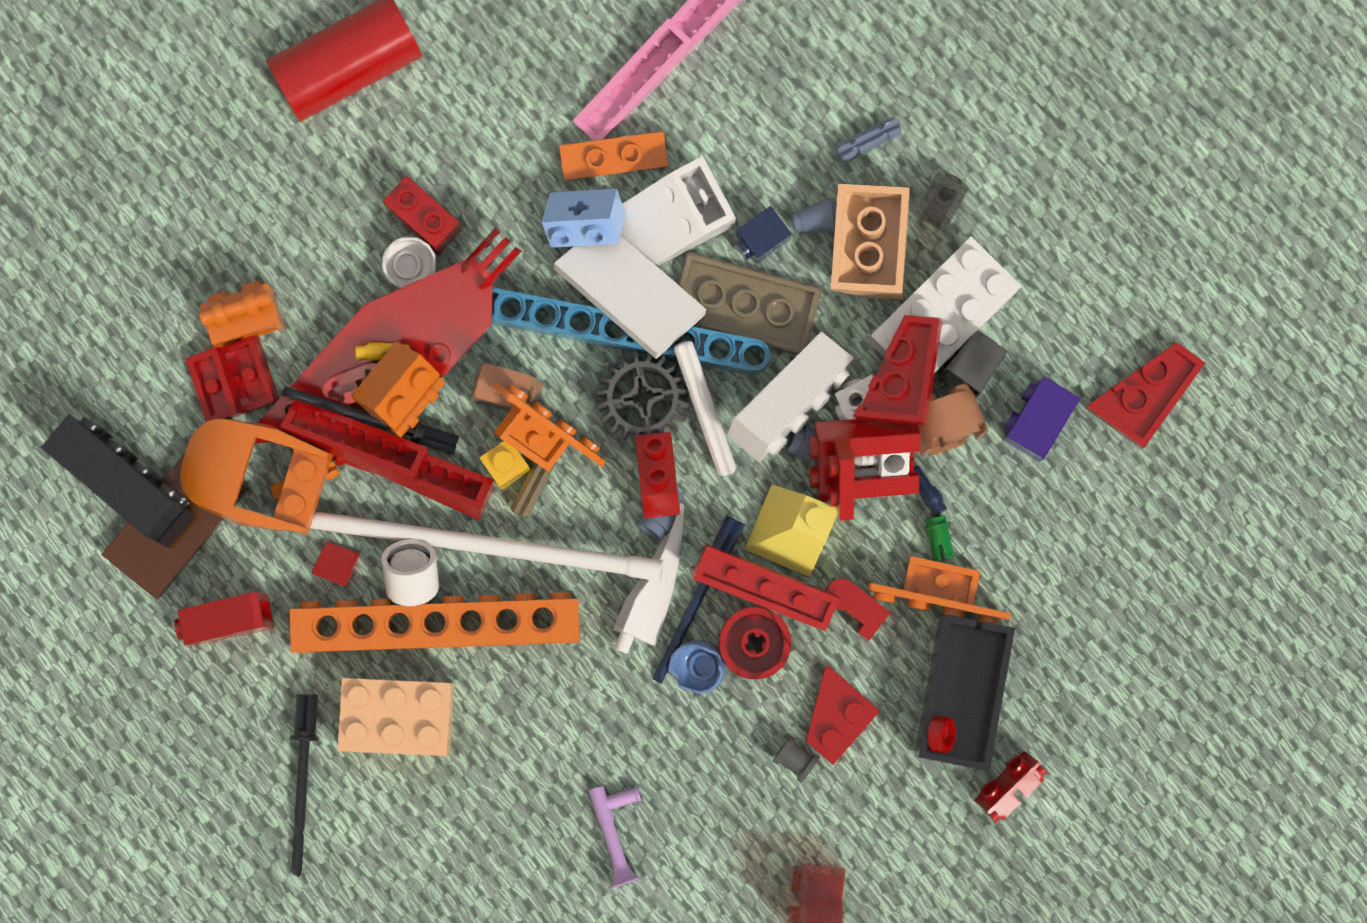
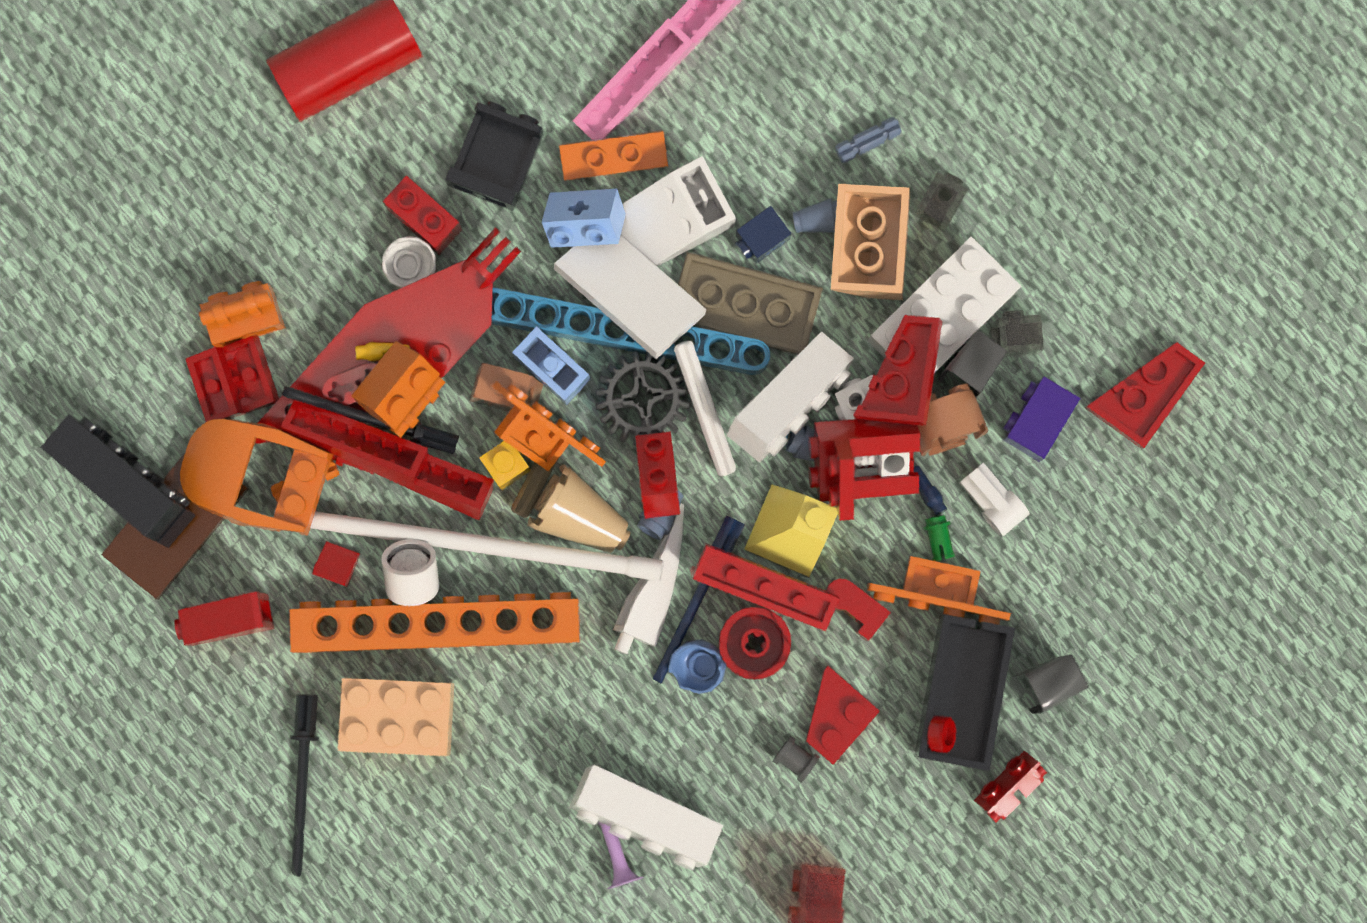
none -> black panel [445,101,544,211]
none -> light blue brick [512,326,590,406]
none -> tan cone [527,464,631,553]
none -> white brick [569,765,723,870]
none -> white piece [959,463,1030,537]
none -> clear smoke brick [989,310,1044,357]
none -> dark grey piece [1012,654,1089,714]

